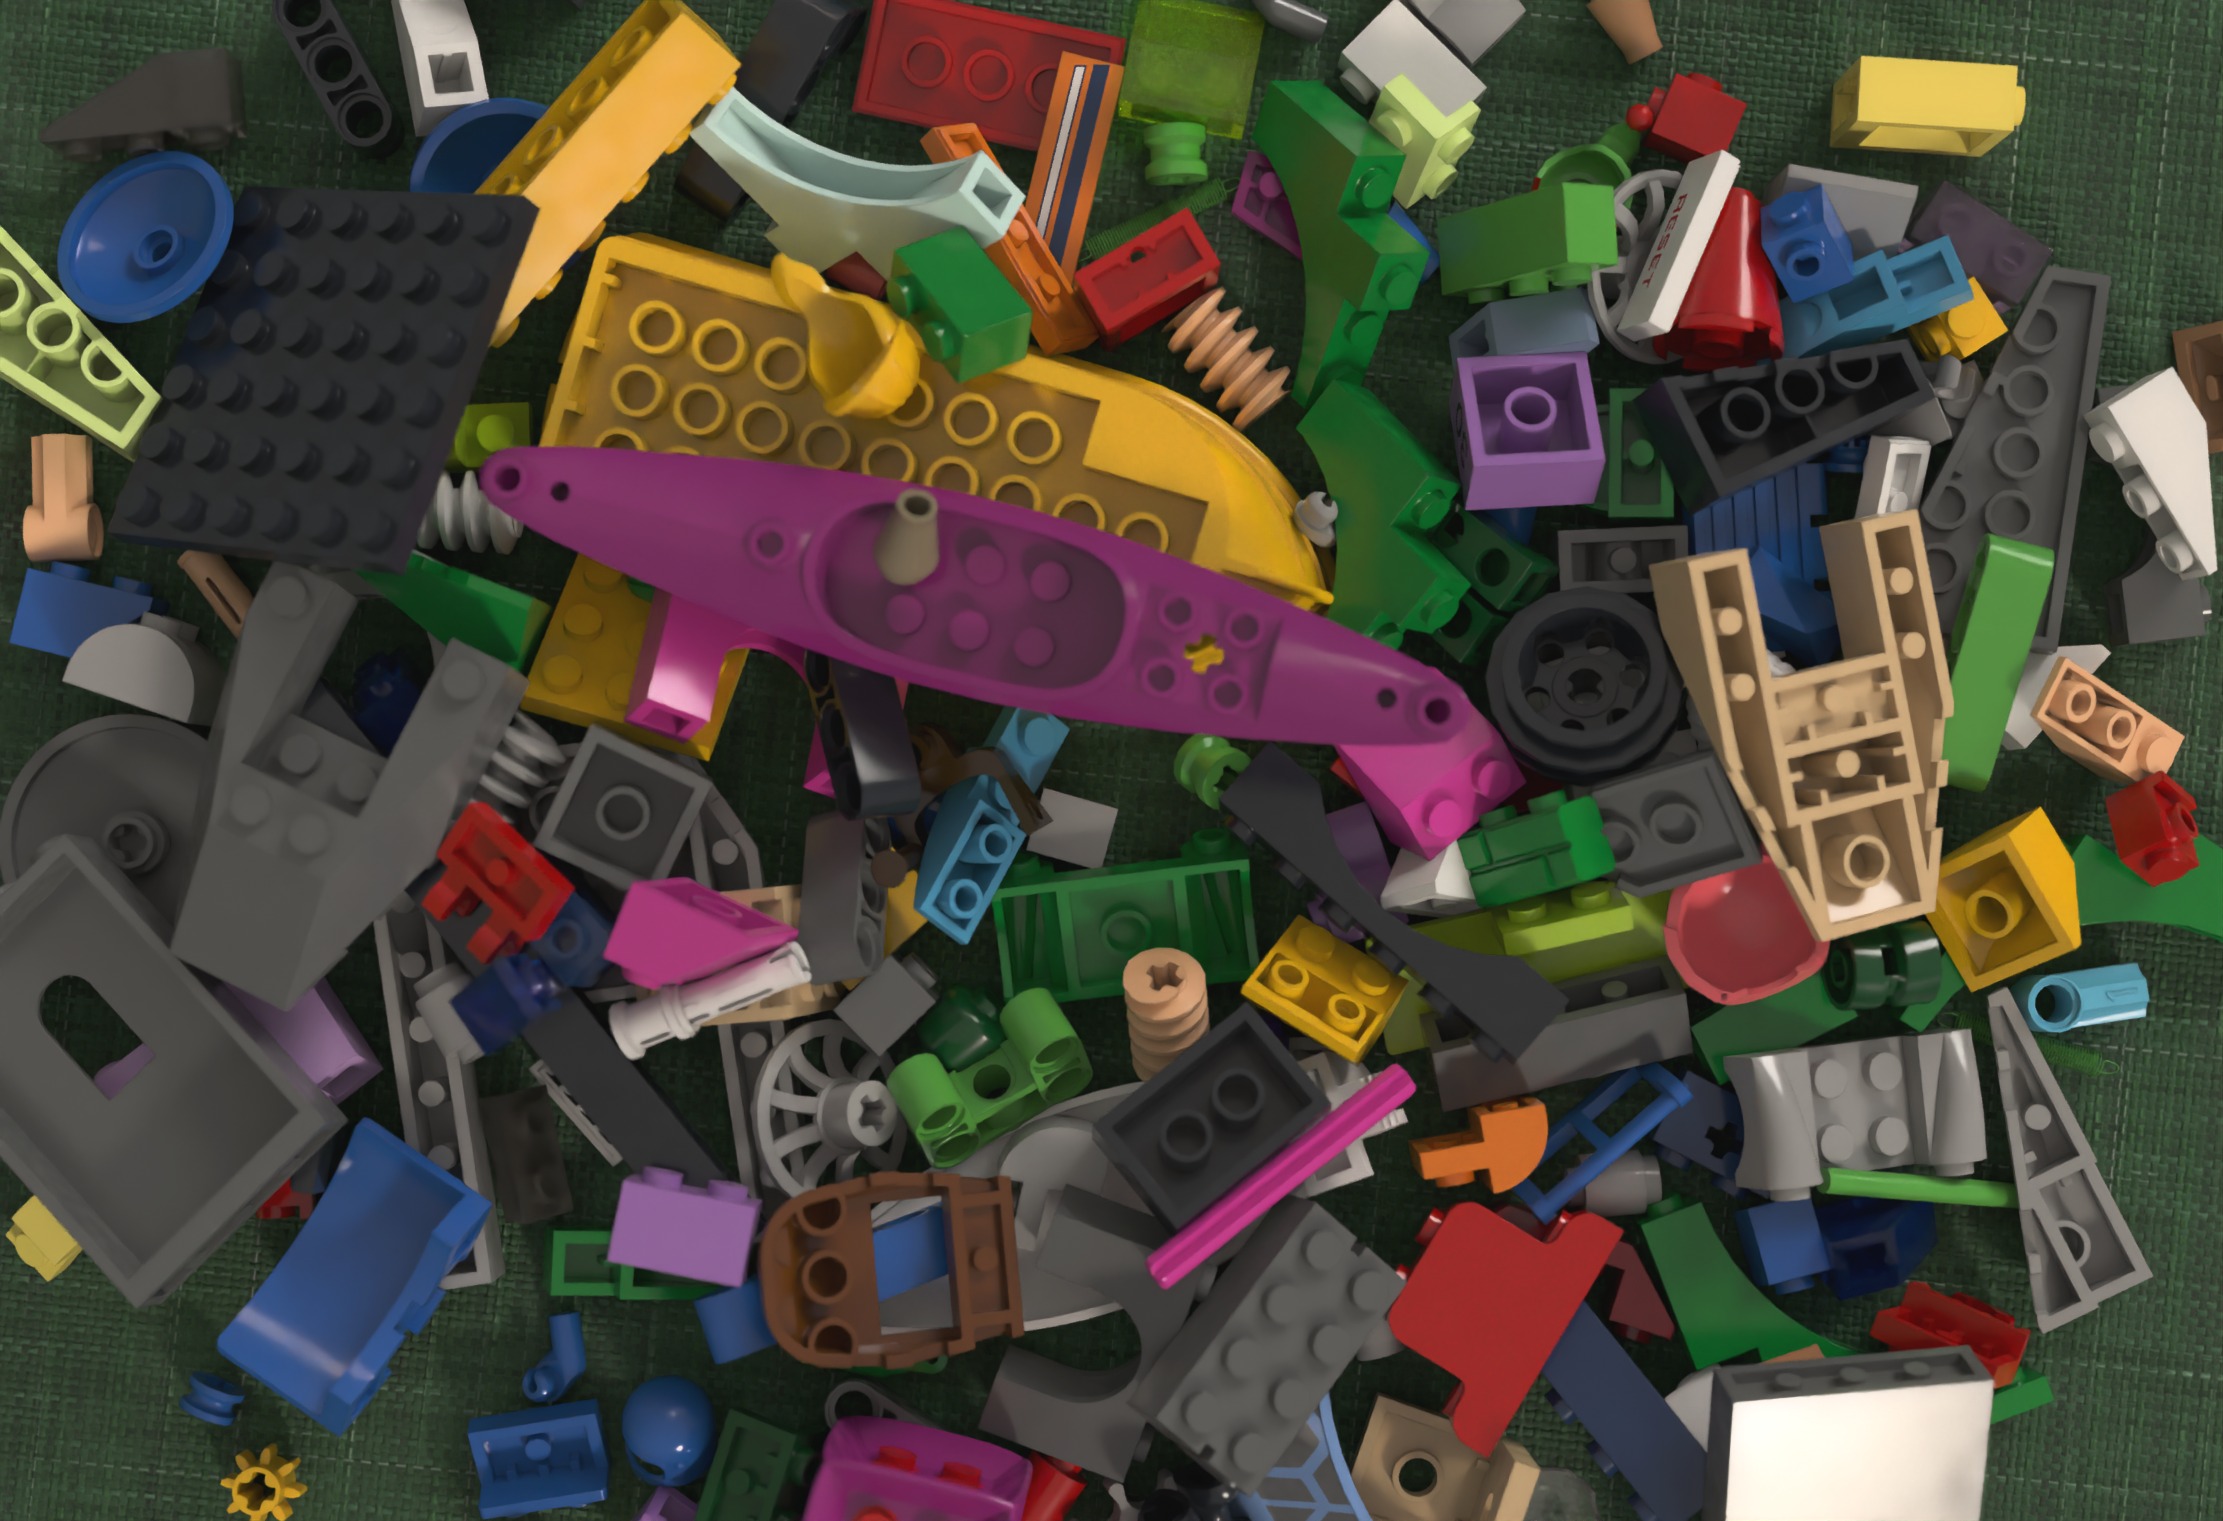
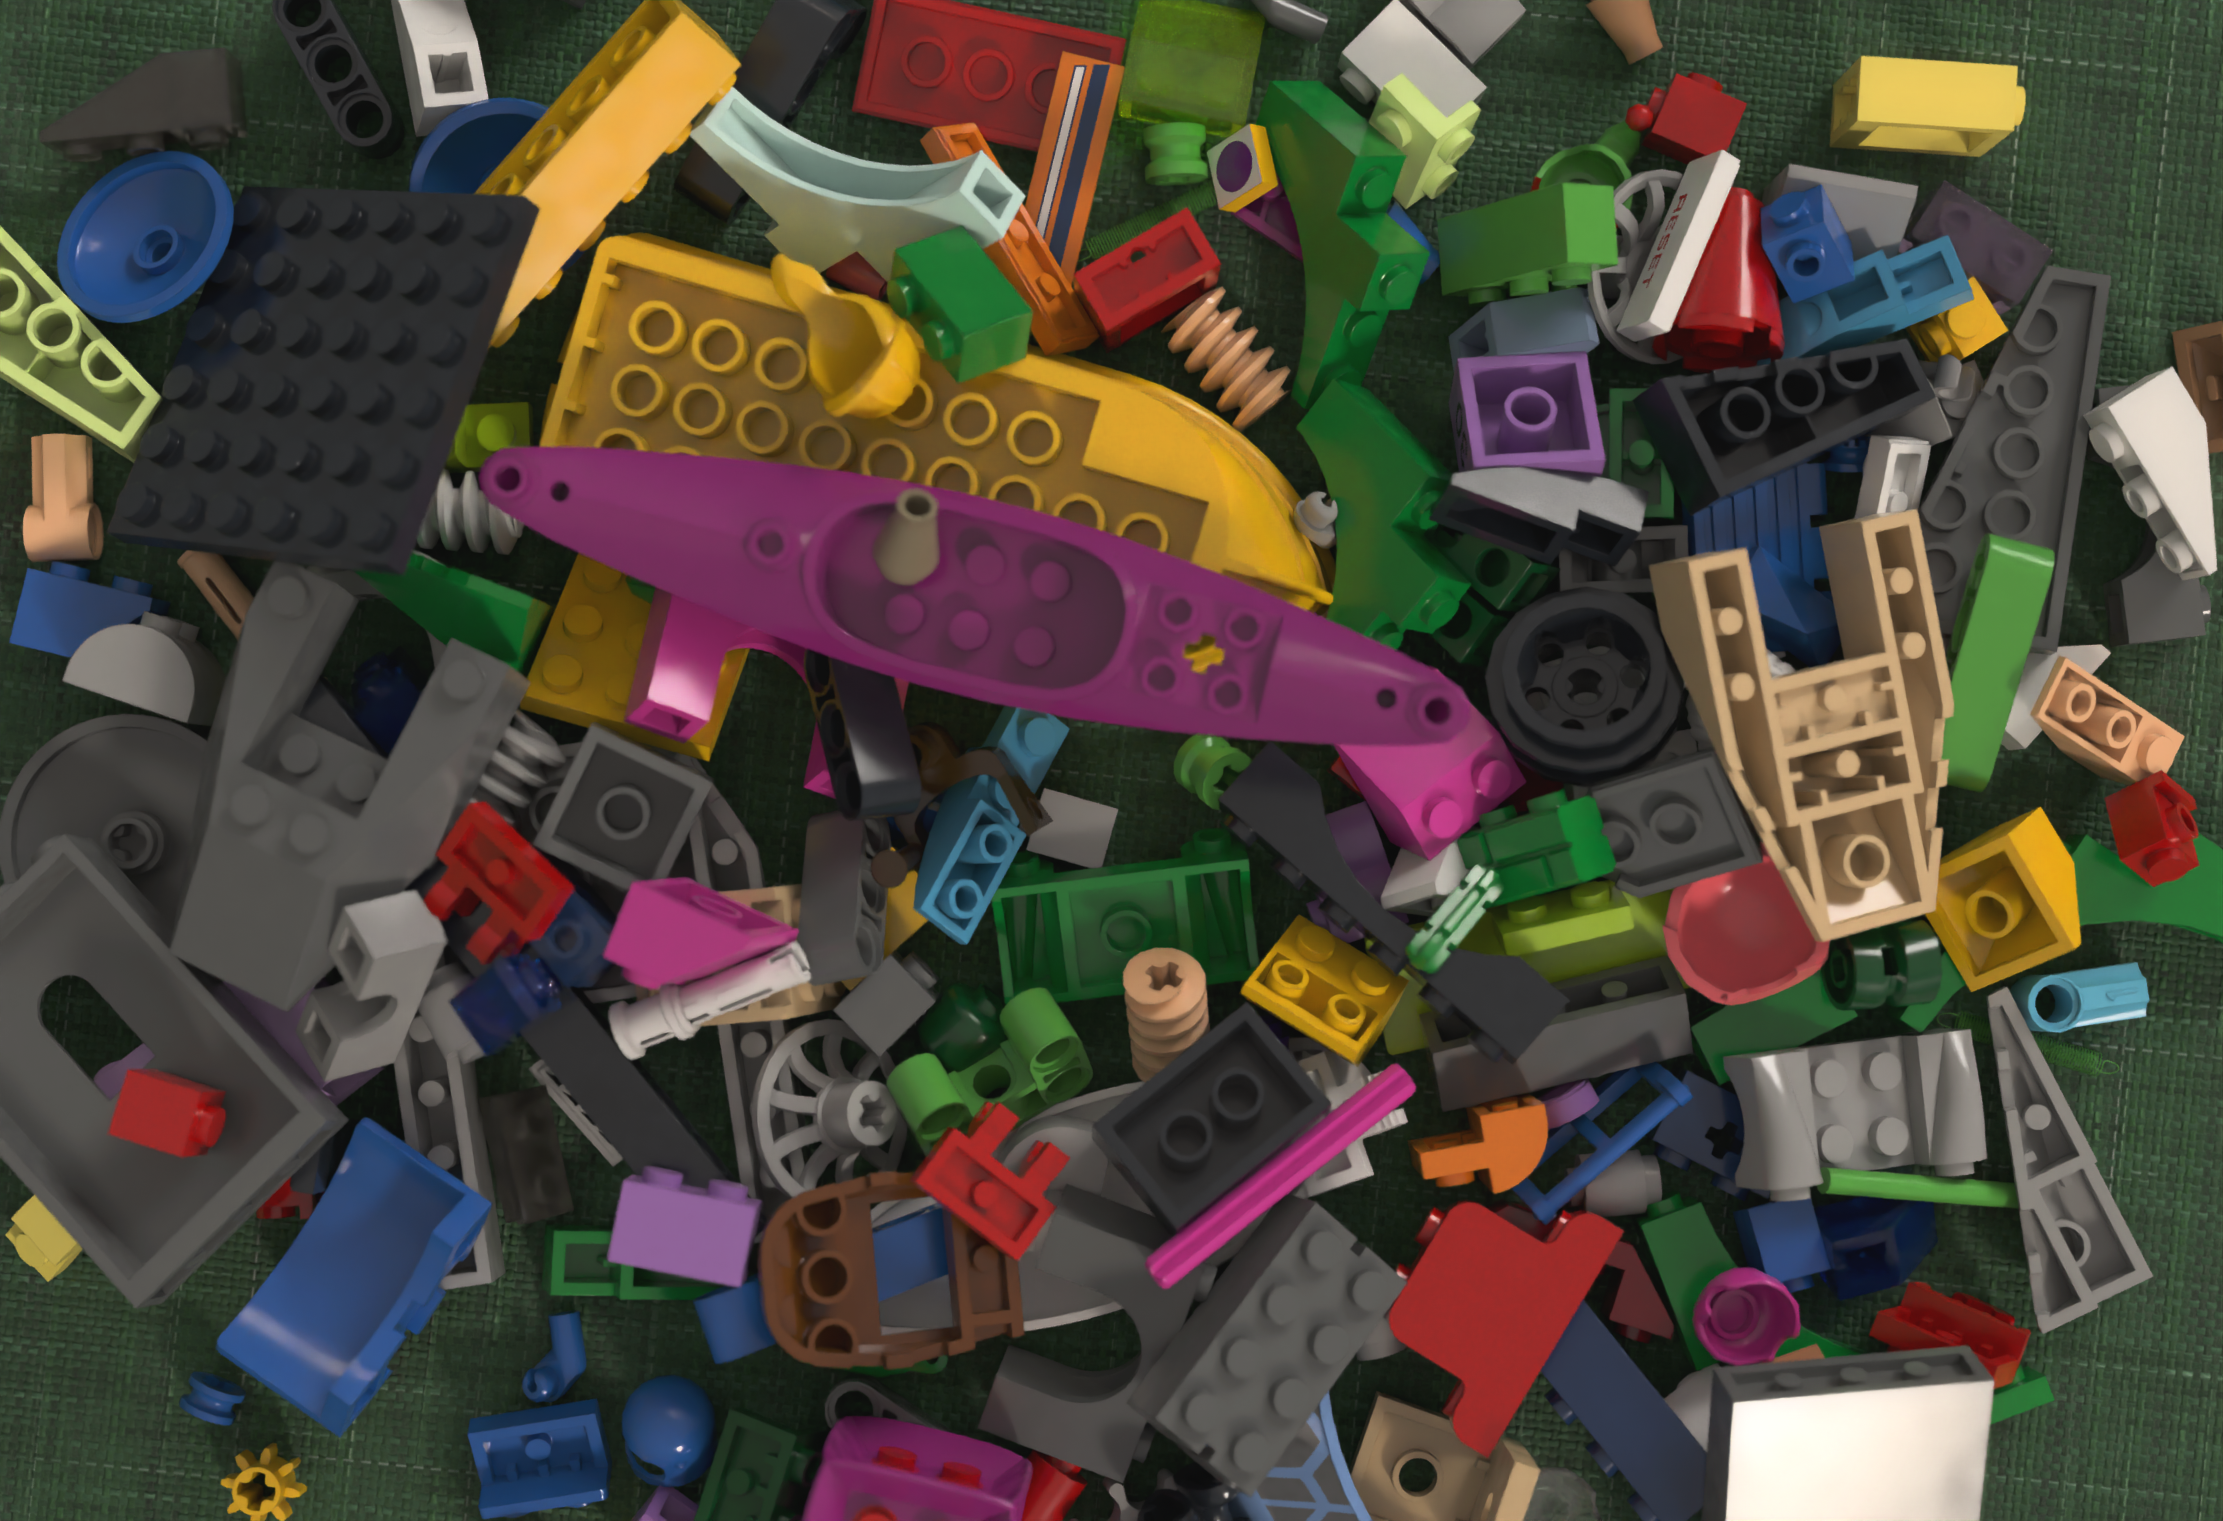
none -> red brick [108,1069,226,1157]
none -> light grey arch [295,890,447,1082]
none -> red plate [909,1101,1070,1261]
none -> tile [1207,124,1278,213]
none -> green axle [1405,864,1504,973]
none -> black slope [1428,467,1649,567]
none -> medium lavender tile [1537,1078,1599,1129]
none -> dark pink hair [1692,1267,1800,1366]

